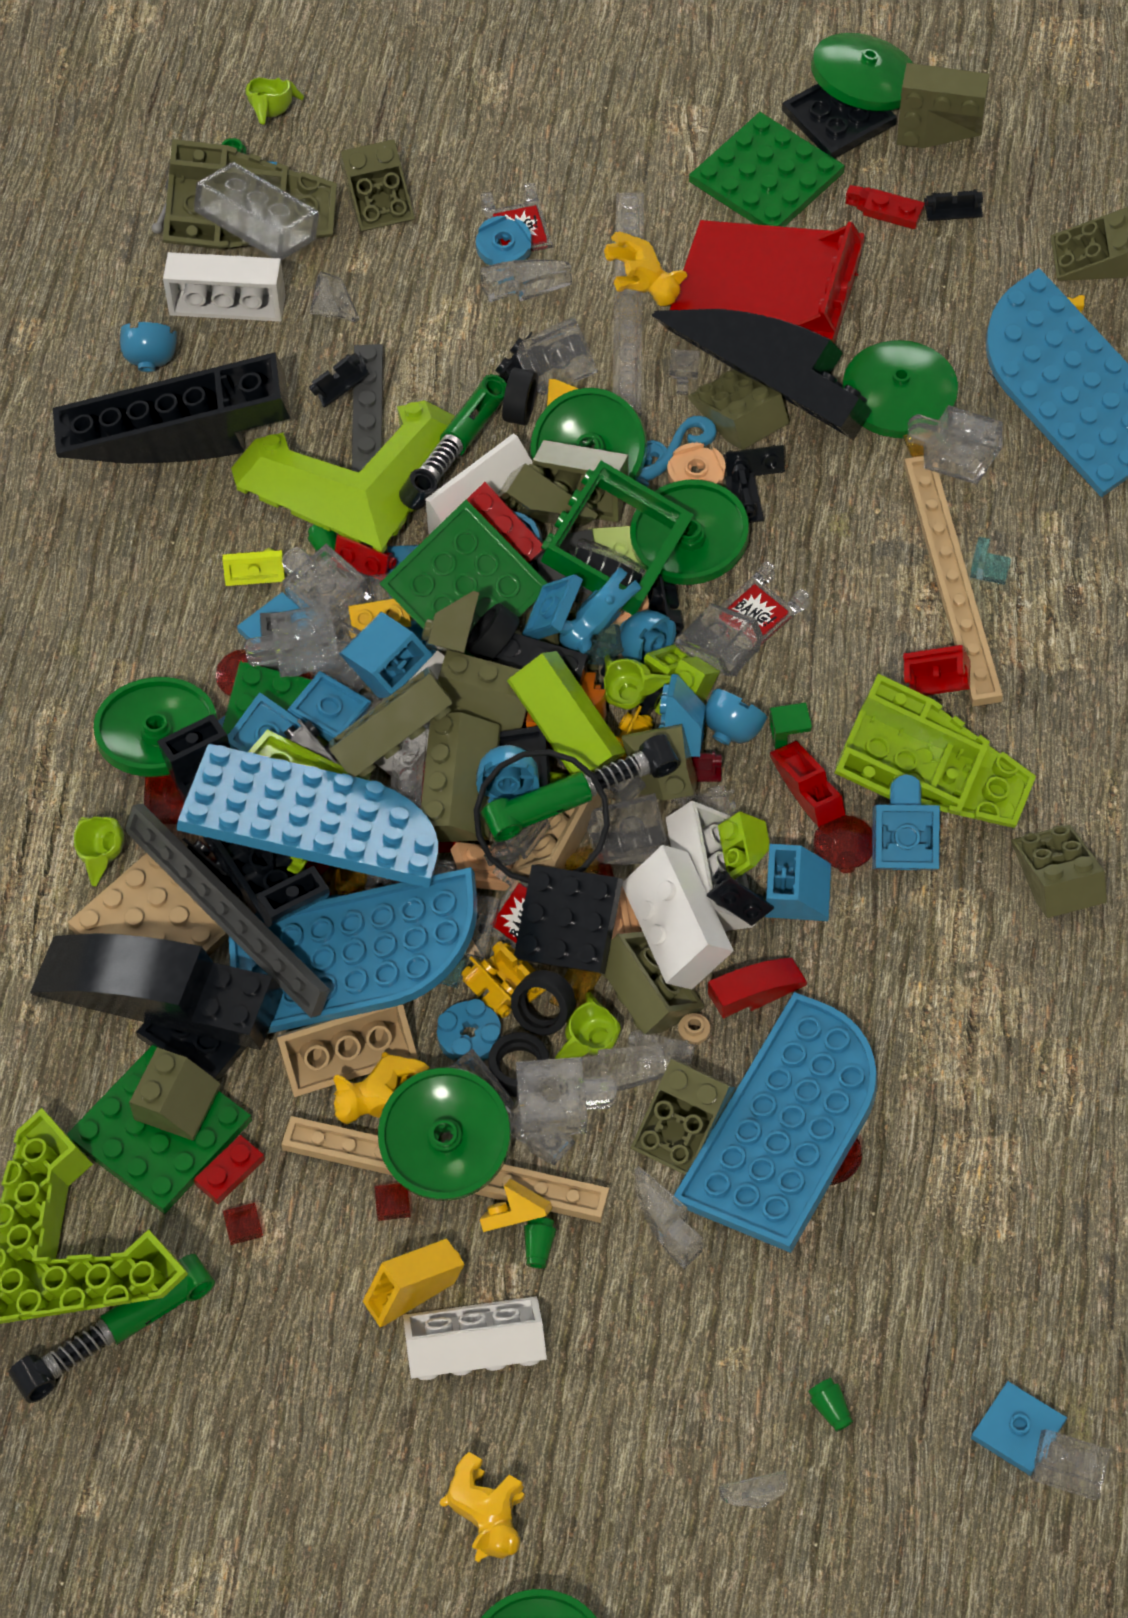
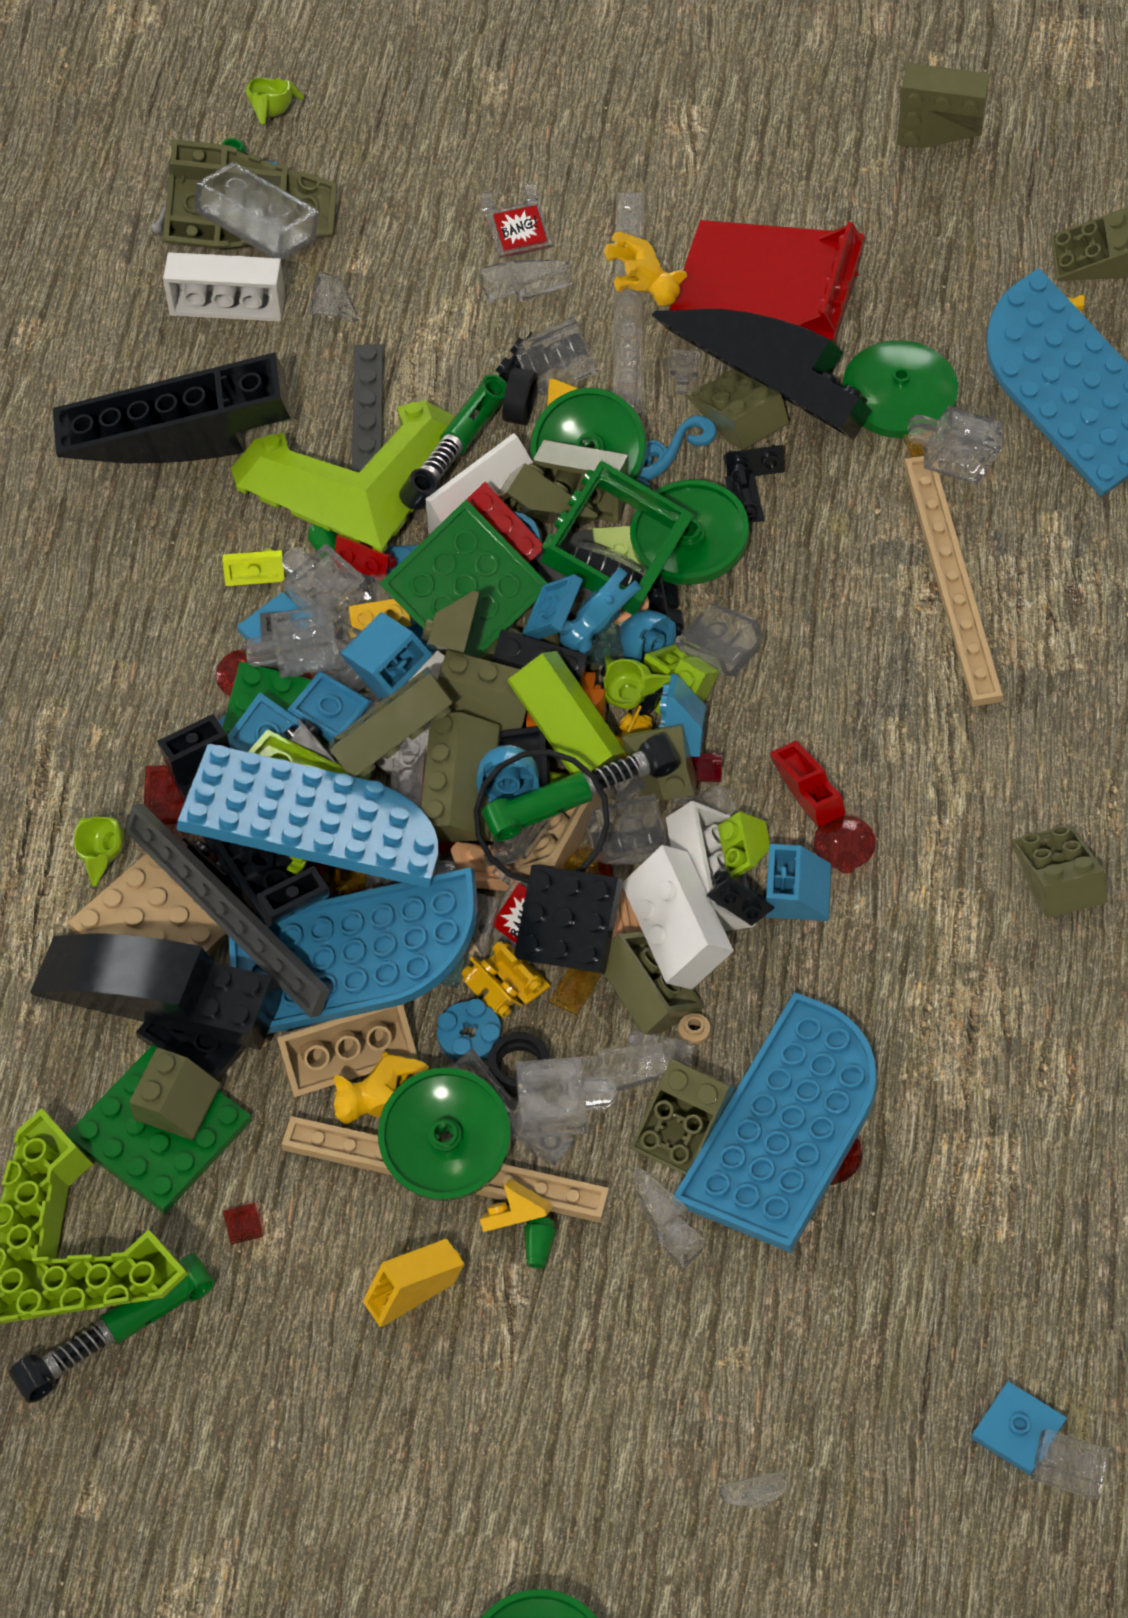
green dish [93,677,217,777] -> none
dark azure cylinder [120,322,177,372] -> none
red plate [194,1135,265,1205] -> none
black hinge [309,353,370,408] -> none
olive slope [339,139,415,232] -> none
clear red tile [374,1183,411,1221] -> none
white slope [403,1296,547,1380] -> none
yellow animal [440,1452,525,1562] -> none
black tyre [465,603,519,661] -> none
dark azure plate [476,216,531,271] -> none
black tyre [511,970,576,1035] -> none
lime piece [555,992,621,1063] -> none
light nougat plate [667,442,726,486] -> none
green plate [689,112,845,227] -> none
dark azure cylinder [705,689,767,746] -> none
red slope [708,957,807,1019] -> none
flag [711,561,810,652] -> none
green panel [769,703,812,750] -> none
black plate [782,84,897,159] -> none
green cone [808,1378,854,1432] -> none
green dish [811,33,914,111] -> none
lime wedge [834,674,1036,828] -> none
red hinge [845,185,925,229] -> none
dark azure brick [872,774,940,871] -> none
red hinge [903,645,971,696] -> none
black hinge [924,189,983,221] -> none
clear light blue panel [970,537,1011,585] -> none

